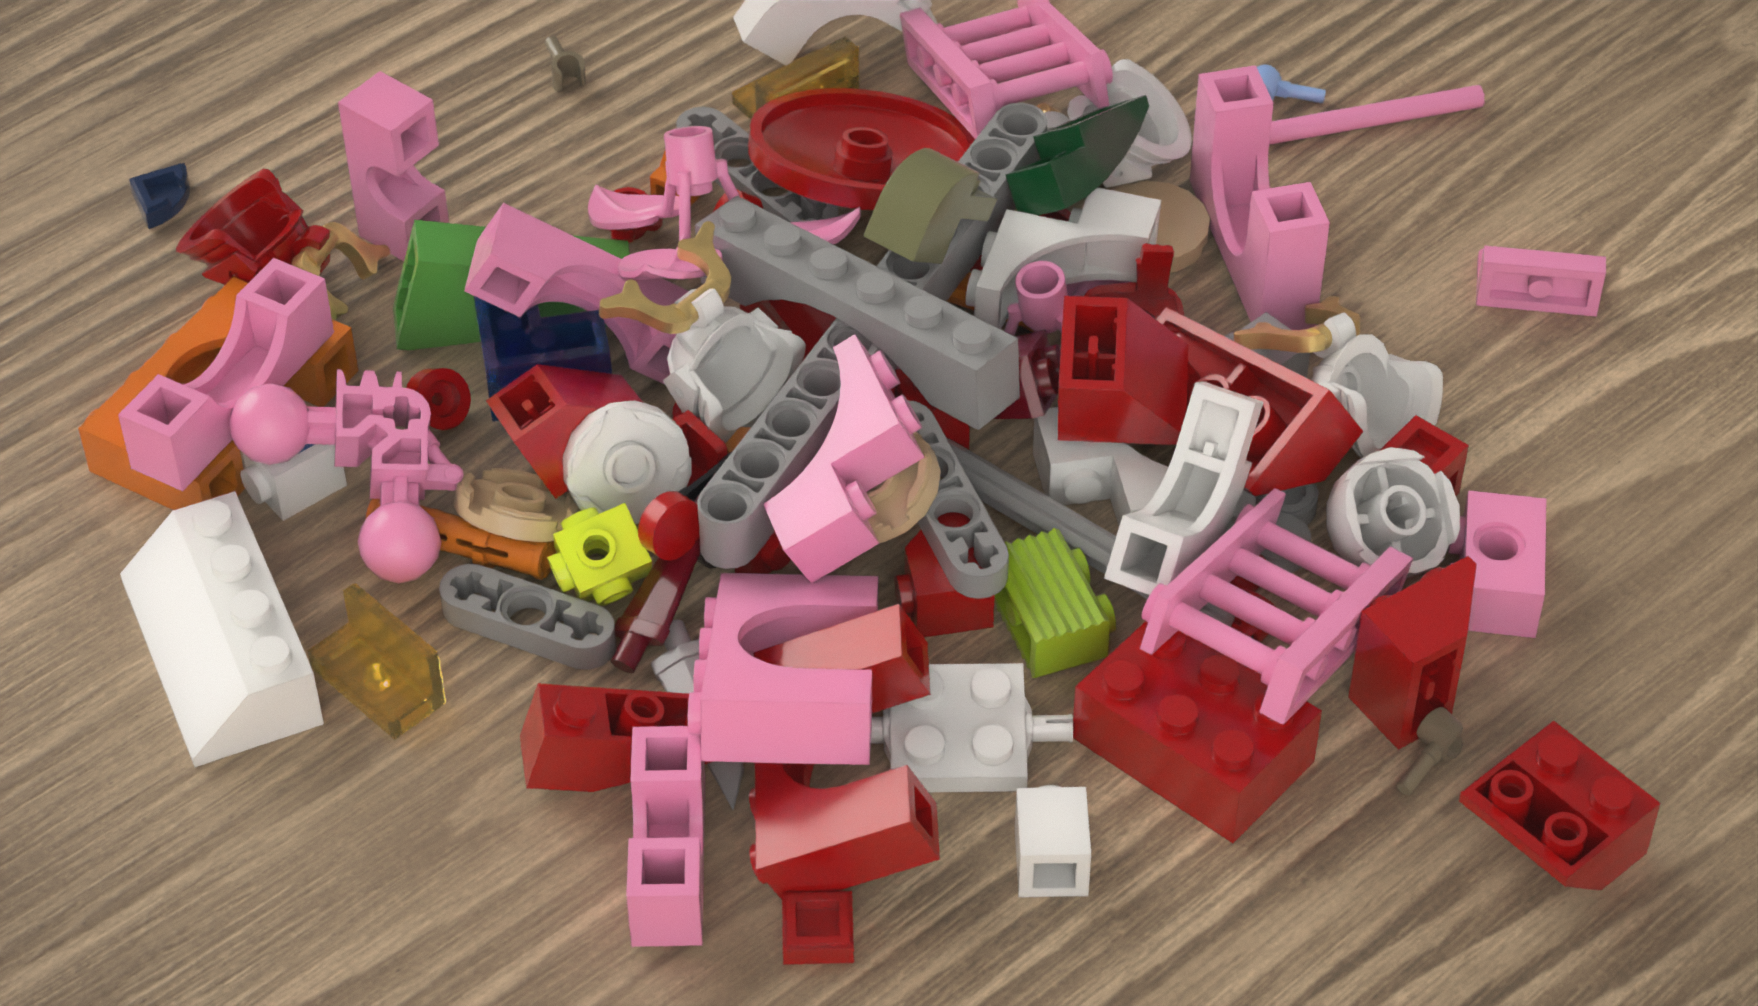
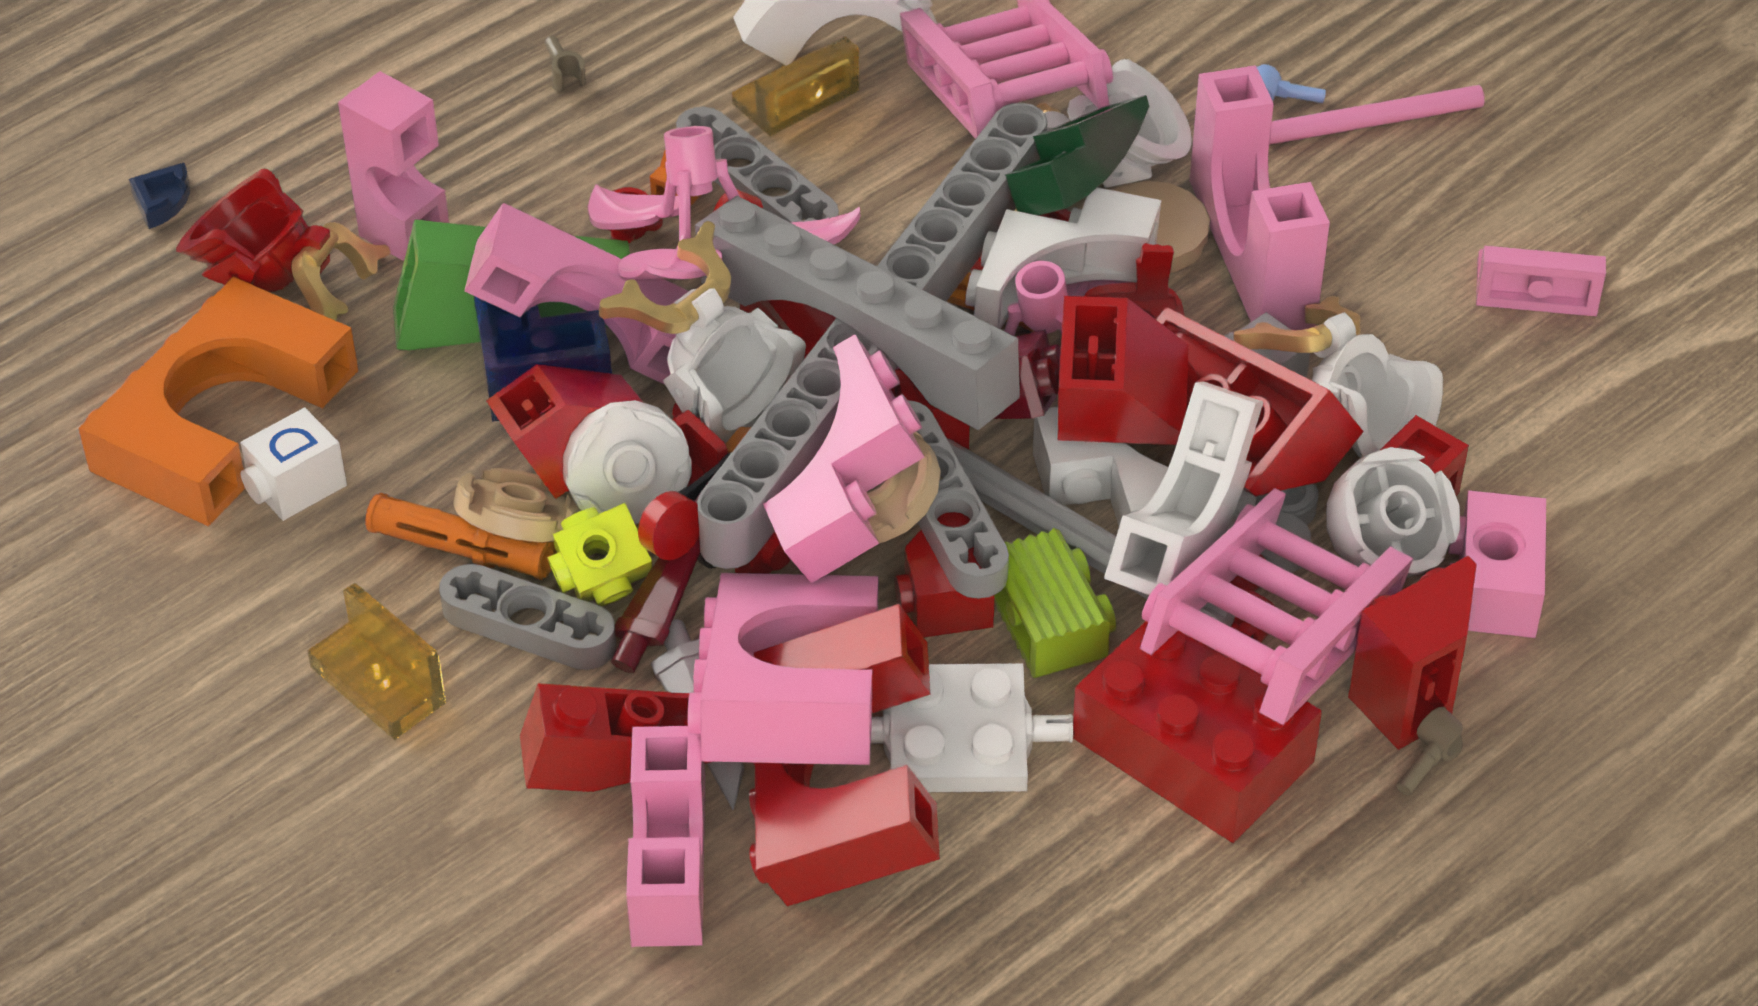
bright pink arch [118,258,334,491] -> none
white slope [120,491,324,767] -> none
bright pink piece [229,369,463,584] -> none
red tile [406,368,471,430] -> none
red dish [748,88,975,210] -> none
red tile [782,891,854,965] -> none
olive brick [863,148,997,264] -> none
white brick [1015,785,1091,897] -> none
red slope [1459,721,1661,891] -> none

